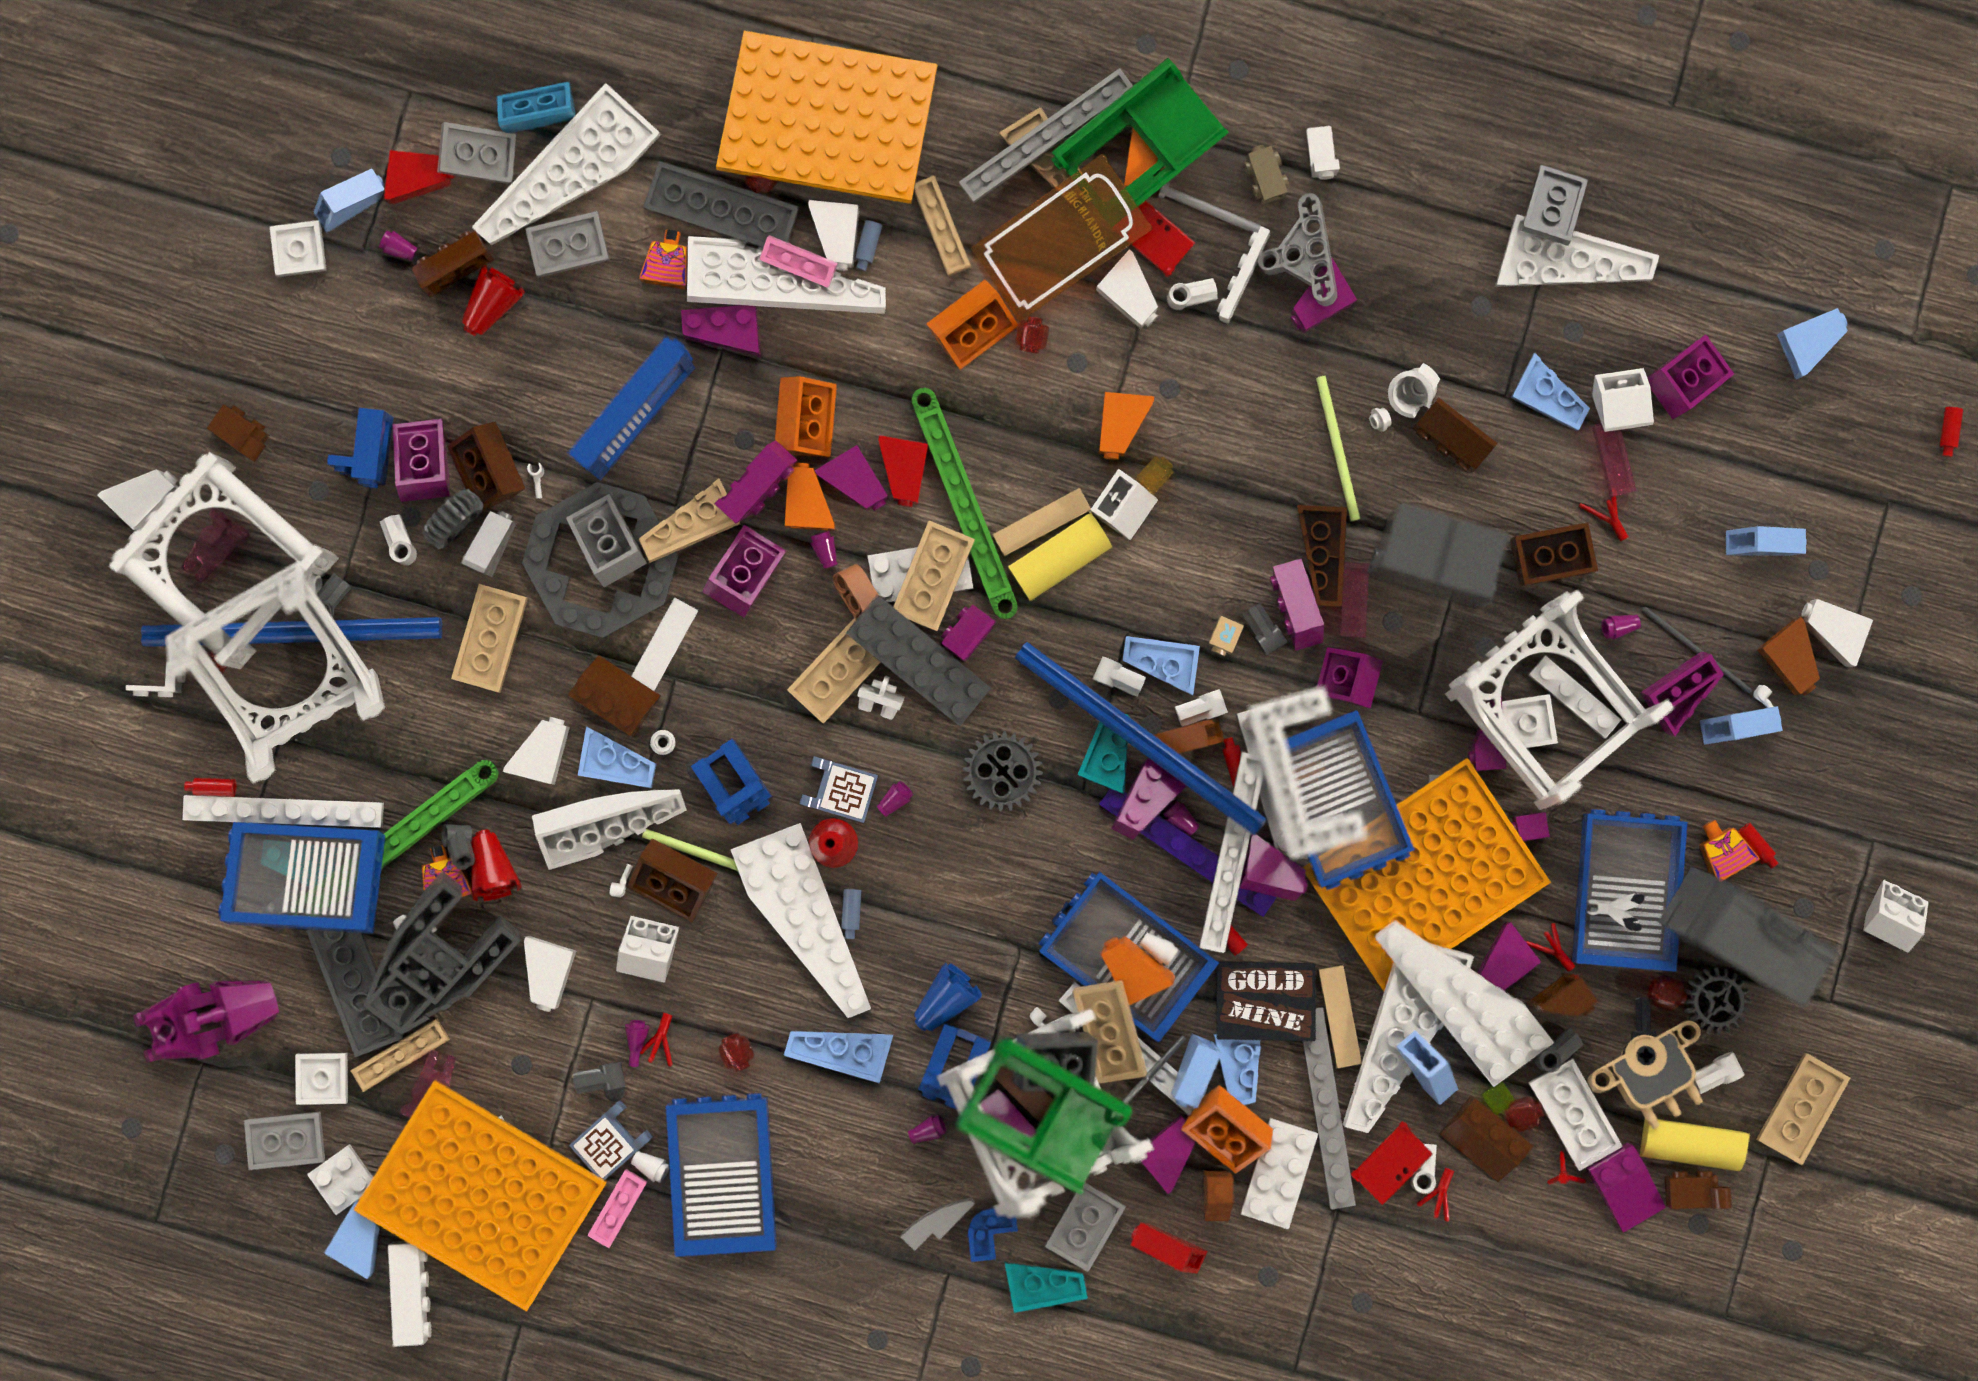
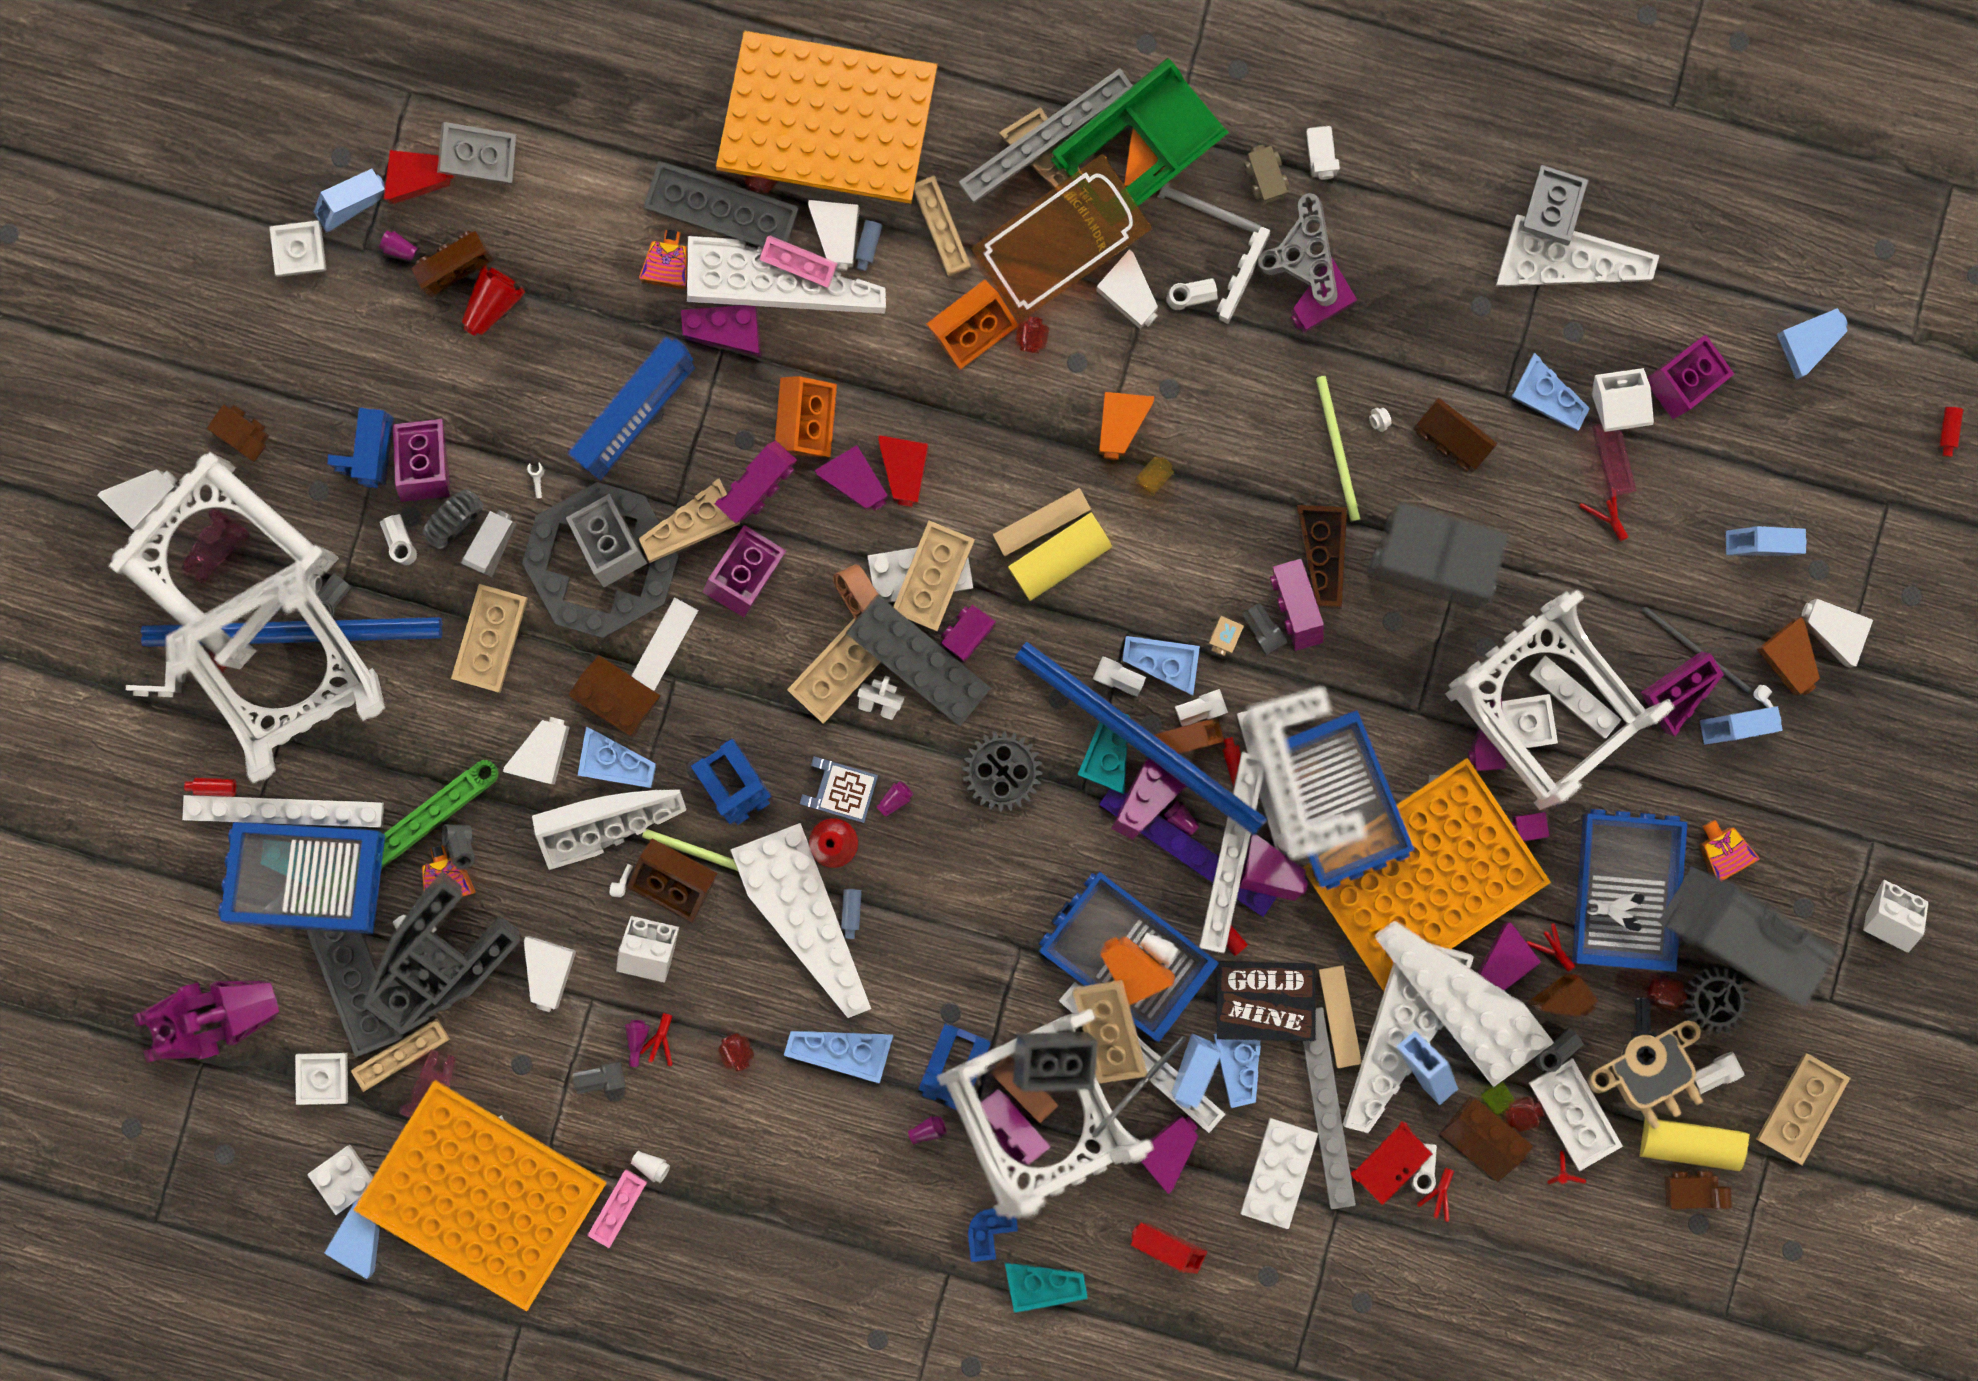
light grey plate [244,1111,325,1170] -> none
white brick [388,1241,431,1346] -> none
reddish brown slope [447,421,525,511] -> none
red cone [471,830,522,901] -> none
white wing [472,83,661,245] -> none
dark azure slope [497,82,576,133] -> none
light grey plate [525,211,610,277] -> none
flag [569,1100,653,1180] -> none
white plate [650,730,675,755] -> none
window [666,1093,777,1257] -> none
orange slope [784,463,836,531] -> none
magenta cone [810,530,838,569] -> none
light grey slope [901,1197,975,1251] -> none
bright green plate [912,388,1018,619] -> none
blue cone [914,963,982,1031] -> none
green piece [957,1038,1132,1195] -> none
white hand [1030,1007,1047,1027] -> none
light grey plate [1045,1182,1126,1272] -> none
white slope [1090,469,1158,540] -> none
red door [1112,201,1195,278] -> none
orange slope [1182,1085,1273,1174] -> none
dark orange slope [1203,1170,1233,1221] -> none
magenta slope [1316,647,1383,709] -> none
clear pink plate [1340,562,1369,638] -> none
white helmet [1388,363,1440,418] -> none
reddish brown brick [1510,522,1598,587] -> none
magenta slope [1585,1142,1666,1233] -> none
magenta cone [1601,615,1641,640] -> none
red cylinder [1738,822,1778,869] -> none

